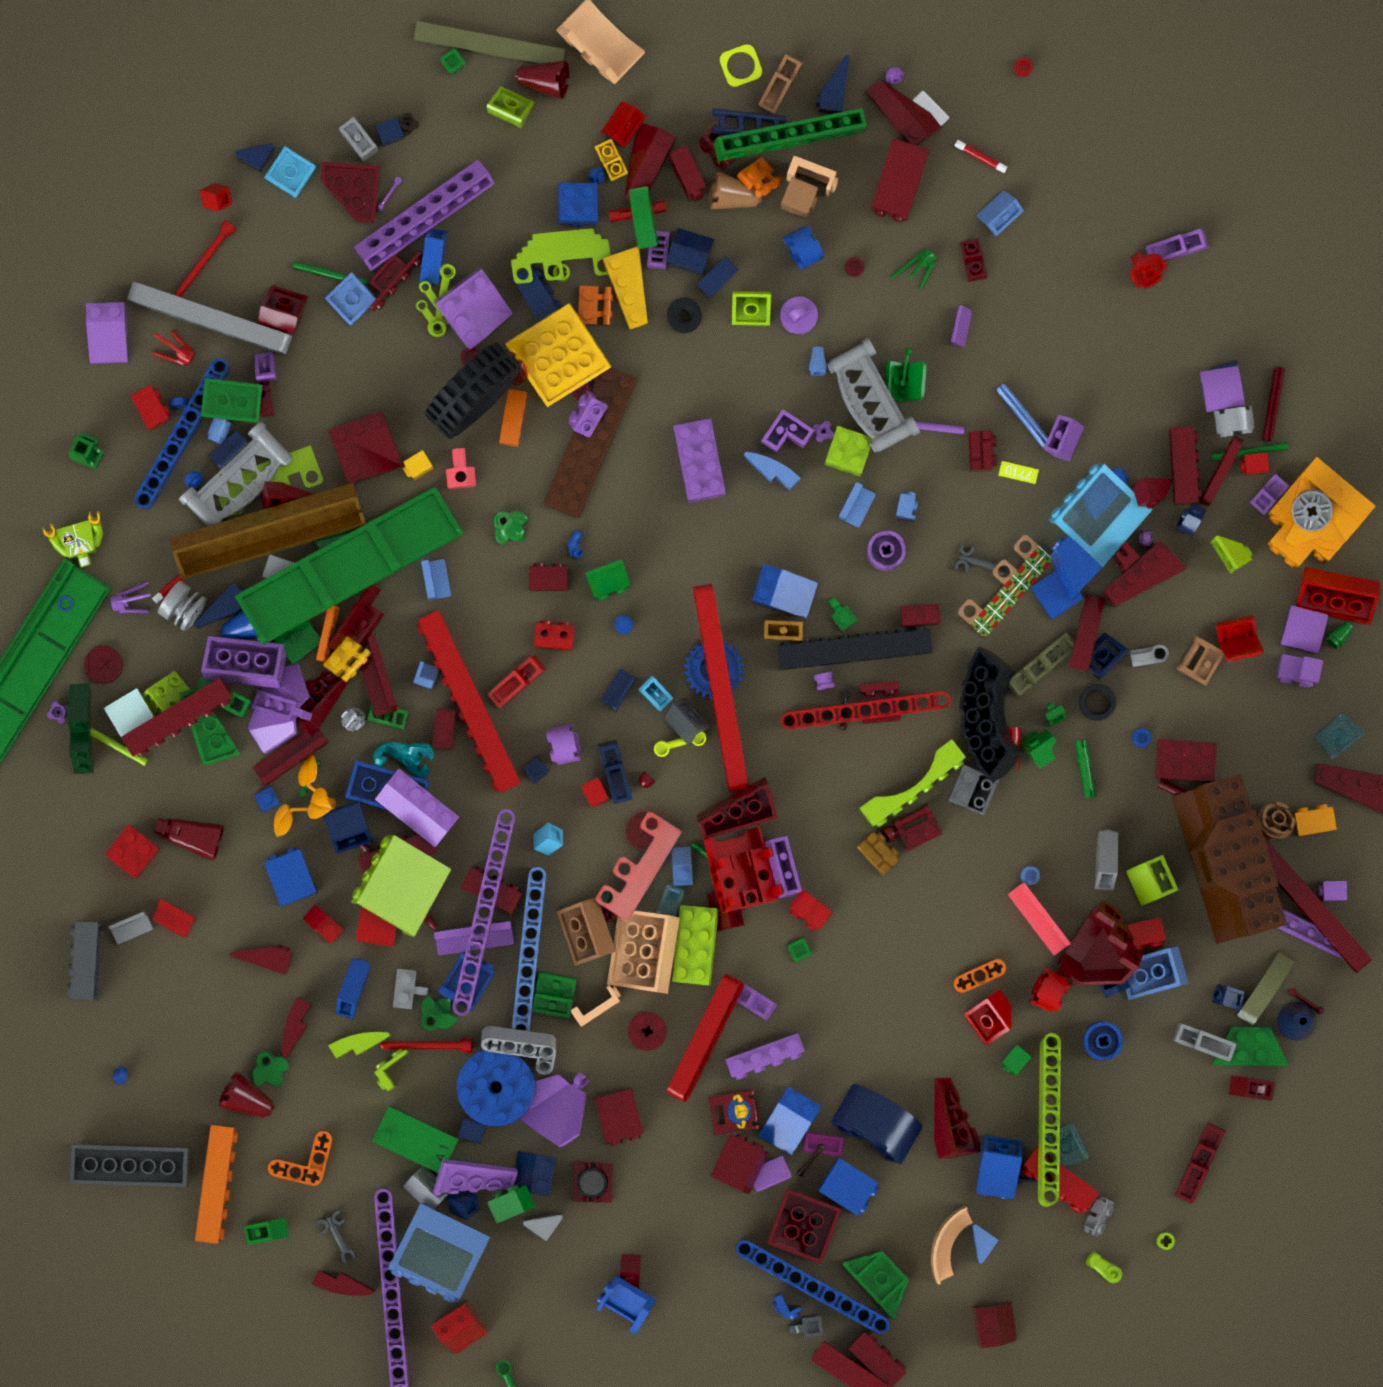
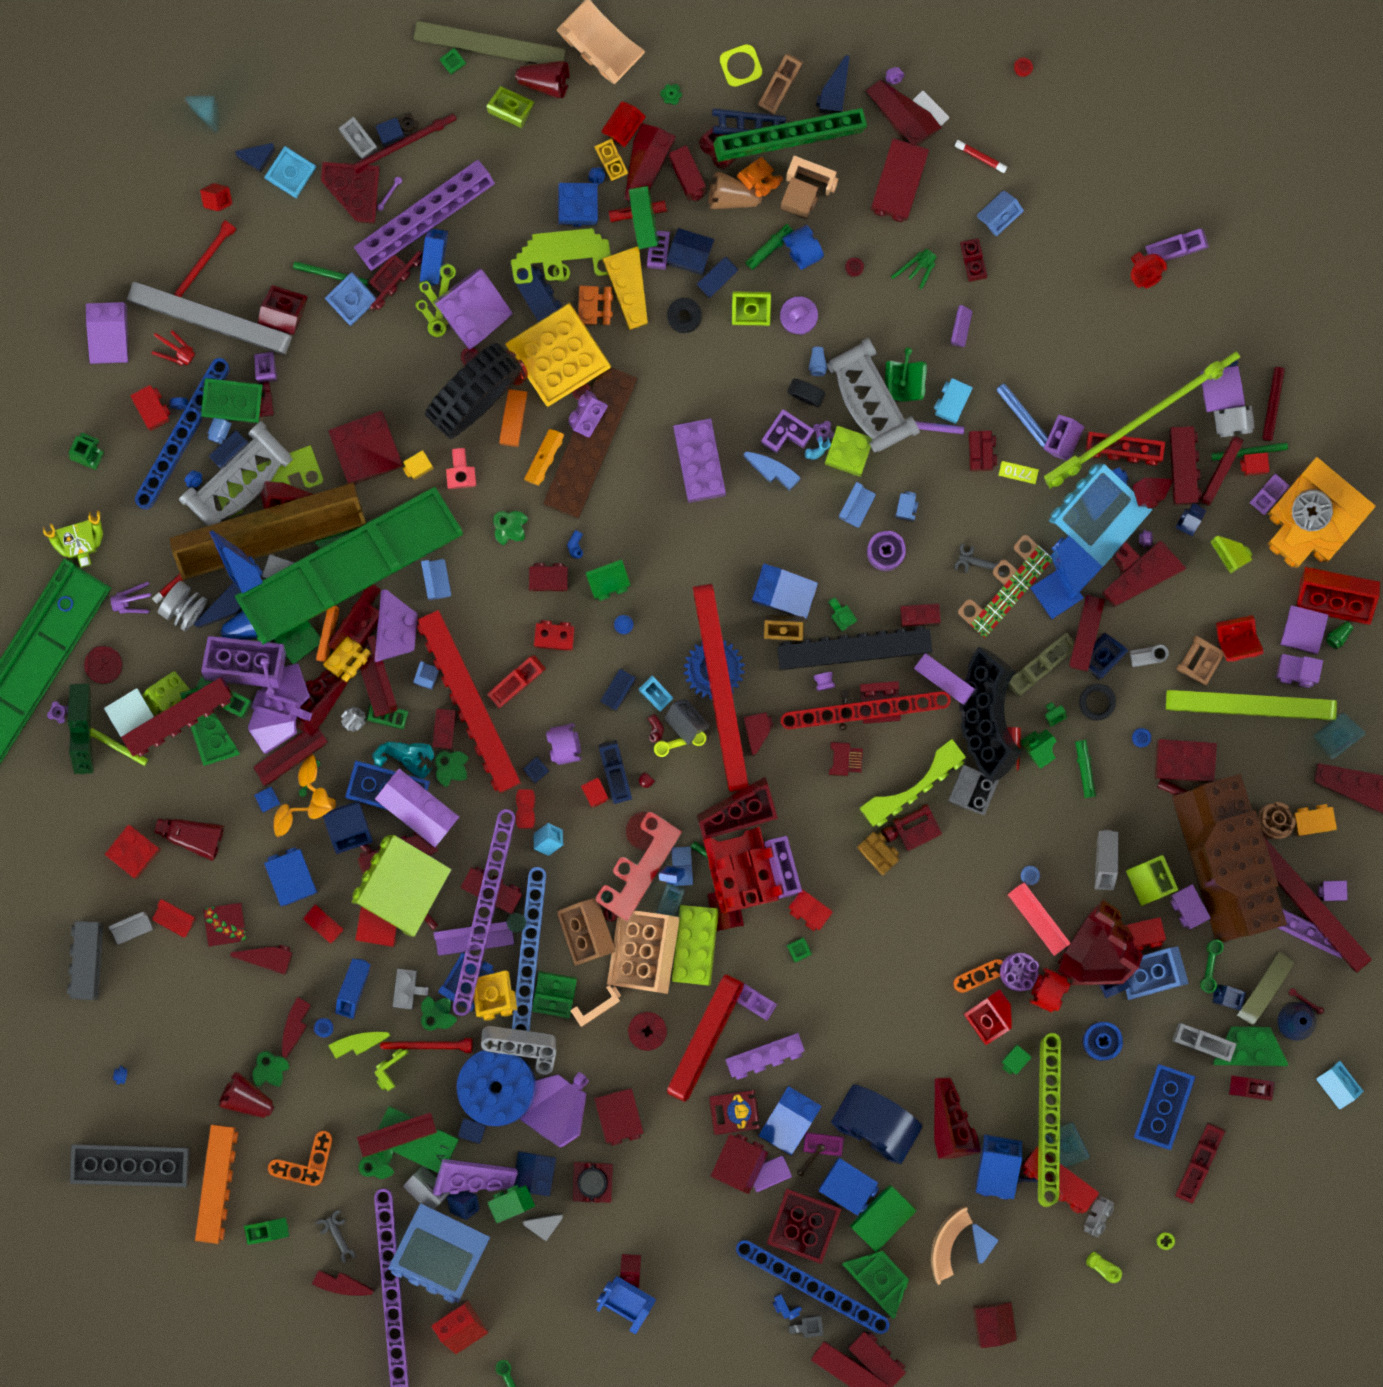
none -> clear light blue slope [185,96,218,133]
none -> dark red tile [203,903,247,947]
none -> blue slope [210,530,263,593]
none -> medium lavender hinge [260,658,274,696]
none -> blue plate [314,1018,334,1037]
none -> dark red bar [353,113,457,171]
none -> dark red panel [357,1112,437,1158]
none -> green plate [358,1149,394,1179]
none -> medium lavender wing [375,589,418,662]
none -> green plate [435,751,469,787]
none -> yellow plate [474,971,517,1021]
none -> clear green tile [507,913,526,933]
none -> red brick [516,789,536,829]
none -> light orange tile [524,429,564,486]
none -> dark red arm [647,714,664,743]
none -> blue plate [659,866,685,884]
none -> green plant [660,84,682,105]
none -> dark red slope [744,712,773,756]
none -> green pin [745,223,794,271]
none -> black tyre [787,378,826,407]
none -> medium azure arm [805,436,831,460]
none -> dark red piece [828,742,863,776]
none -> green tile [850,1185,917,1252]
none -> medium lavender slope [914,653,975,705]
none -> medium azure brick [934,378,973,425]
none -> medium lavender tile [1000,953,1039,991]
none -> lime bar [1044,351,1240,489]
none -> red brick [1085,432,1165,466]
none -> blue brick [1134,1064,1196,1150]
none -> lime beam [1166,690,1337,720]
none -> medium lavender brick [1170,884,1211,930]
none -> green bar [1200,939,1224,993]
none -> medium azure panel [1317,1061,1364,1109]

